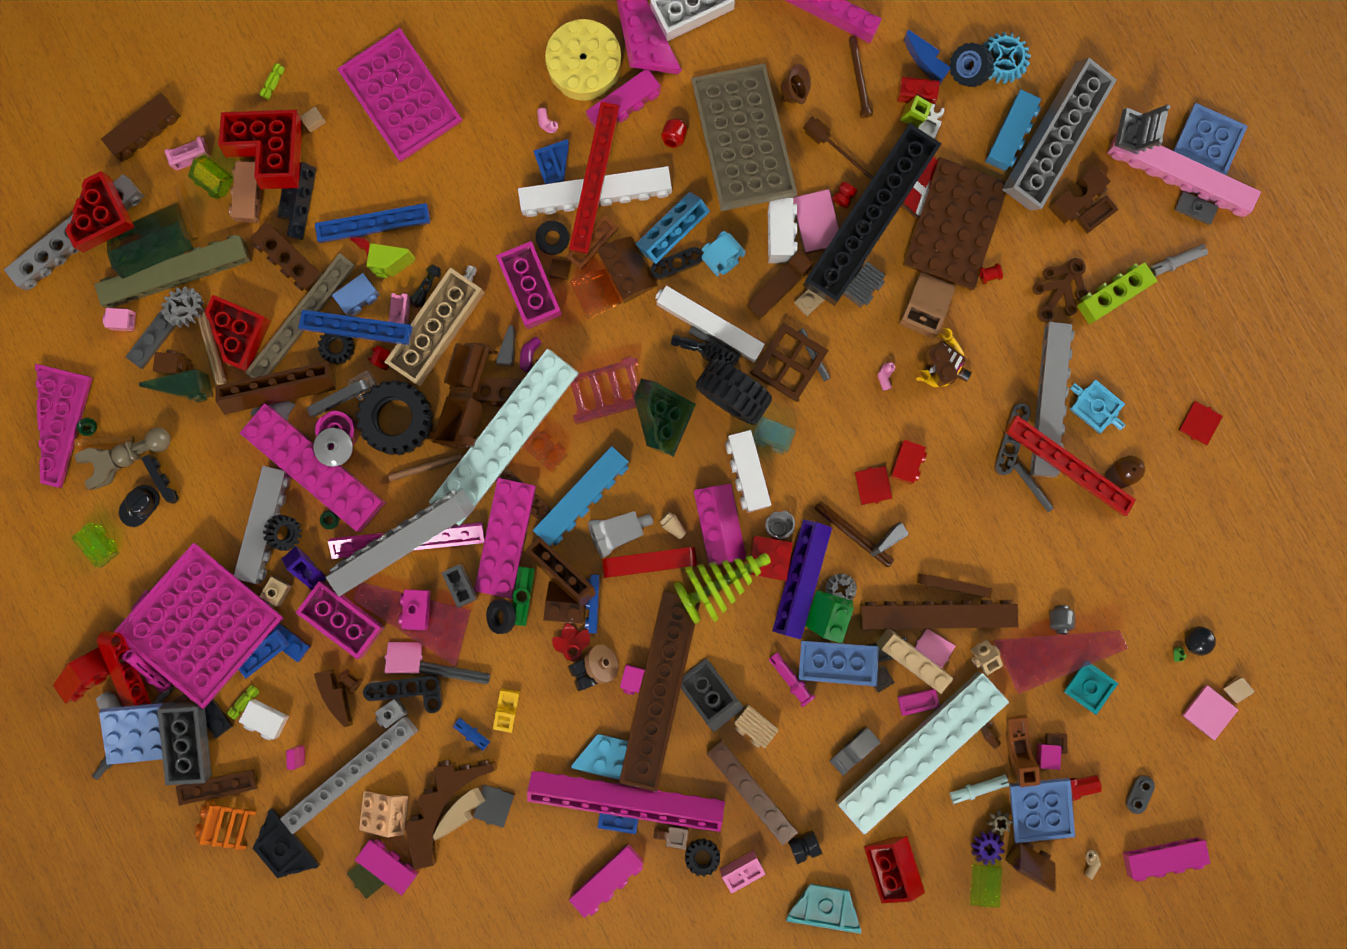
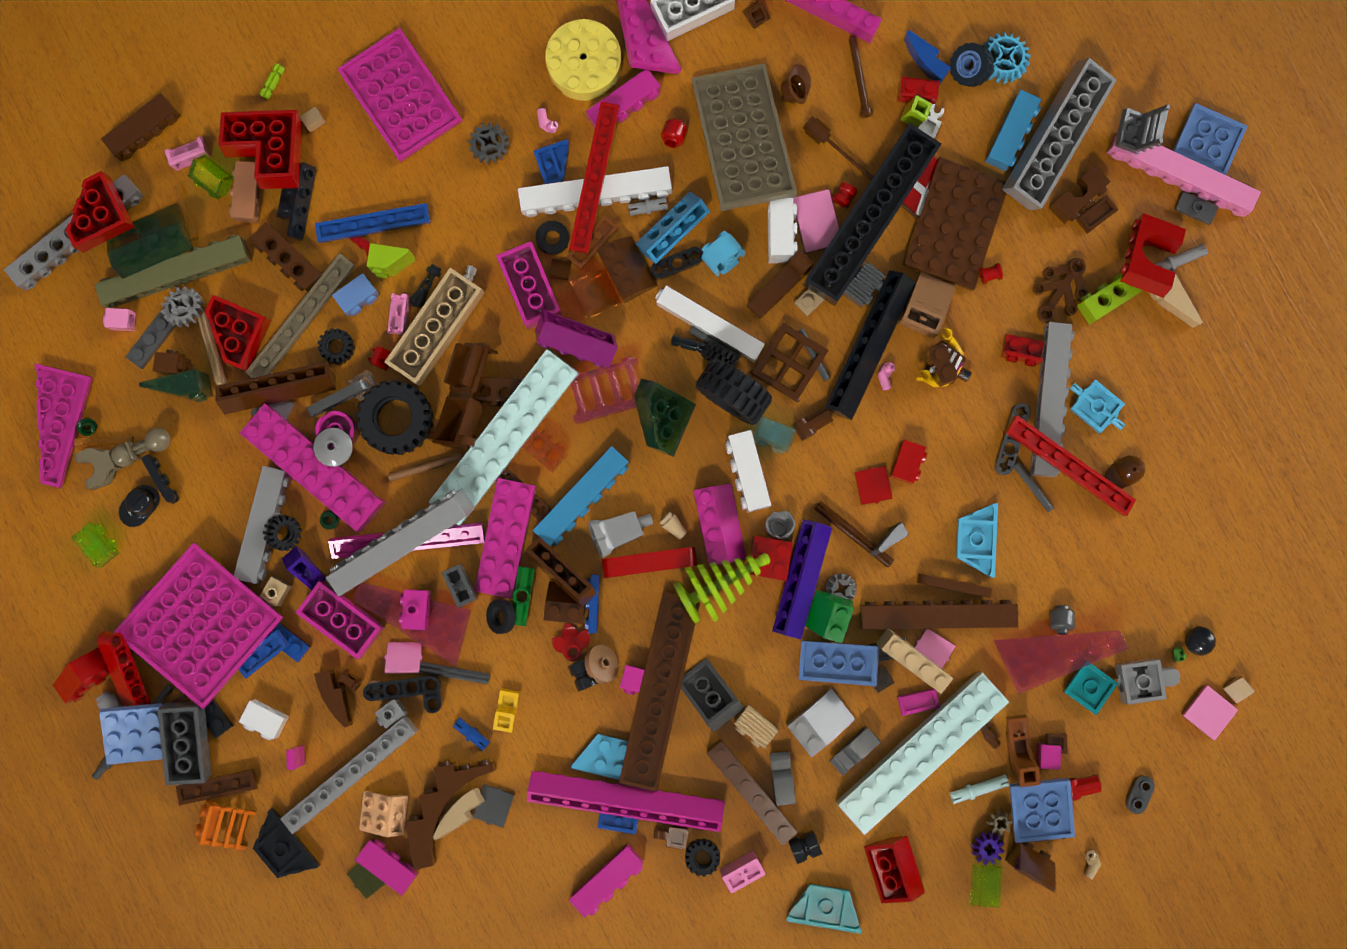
dark pink pin [122,649,172,693] -> none
lime axle [227,685,260,720] -> none
blue plate [298,310,413,345] -> none
dark grey slope [496,325,516,366] -> none
magenta arm [520,336,542,373] -> none
dark pink pin [768,652,815,707] -> none
tan brick [971,640,1003,676] -> none
dark pink brick [1122,837,1211,881] -> none
red piece [1179,401,1223,446] -> none
none -> dark grey gear [468,122,510,165]
none -> magenta brick [535,309,618,368]
none -> light grey pin [628,197,667,216]
none -> reddish brown slope [742,1,770,29]
none -> dark grey piece [770,751,796,806]
none -> light grey slope [786,688,855,758]
none -> reddish brown piece [792,407,833,441]
none -> black brick [825,270,916,420]
none -> medium azure wing [956,503,998,578]
none -> red bracket [1001,334,1044,367]
none -> light grey brick [1114,658,1180,705]
none -> red arch [1120,213,1186,298]
none -> tan slope [1150,274,1203,328]

